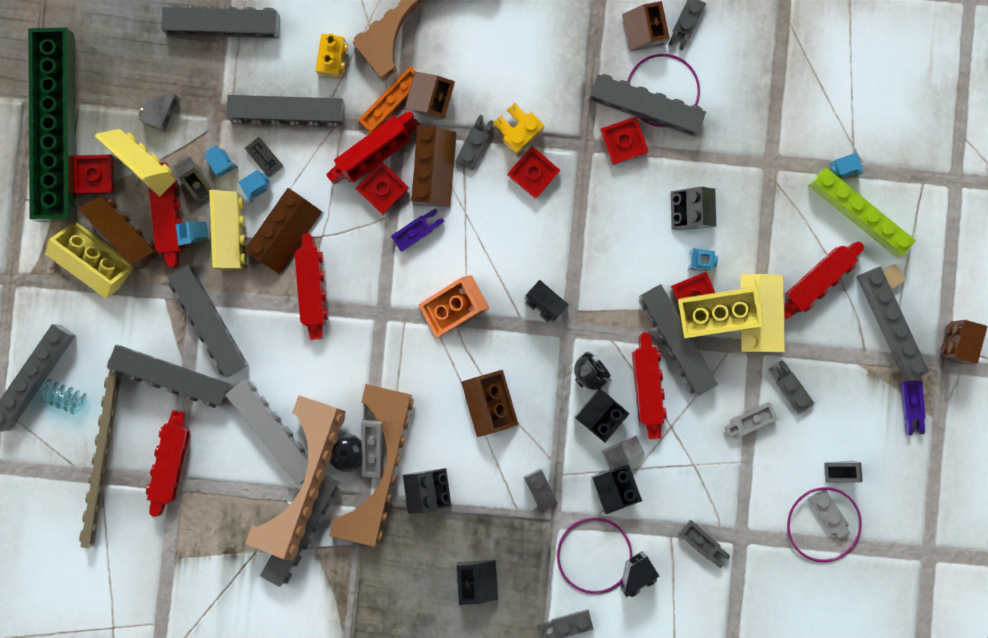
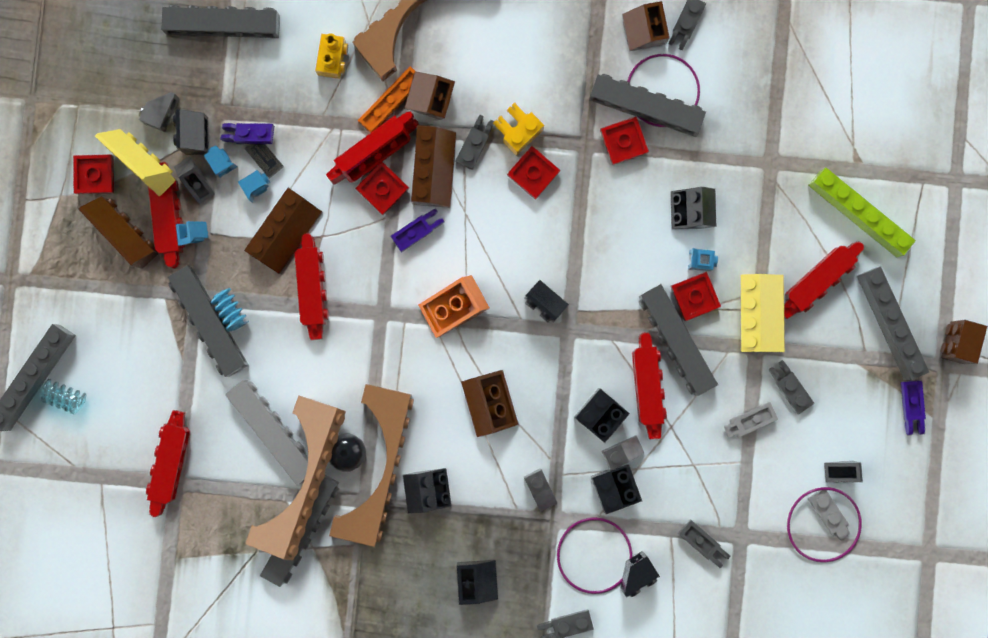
dark green brick [28,27,76,222] -> none
light yellow slope [45,221,135,299] -> none
dark tan plate [79,358,122,548] -> none
dark grey brick [107,344,229,408] -> none
light yellow slope [209,190,247,271] -> none
dark grey brick [227,95,345,128] -> none
light grey plate [361,420,383,479] -> none
black cylinder [574,351,612,390] -> none
light yellow slope [678,286,764,338] -> none
dark azure window [830,152,864,179] -> none
tan tile [883,264,906,289] -> none
none -> black slope [173,109,209,155]
none -> medium azure piece [211,288,249,332]
none -> dark purple hinge [220,123,275,144]

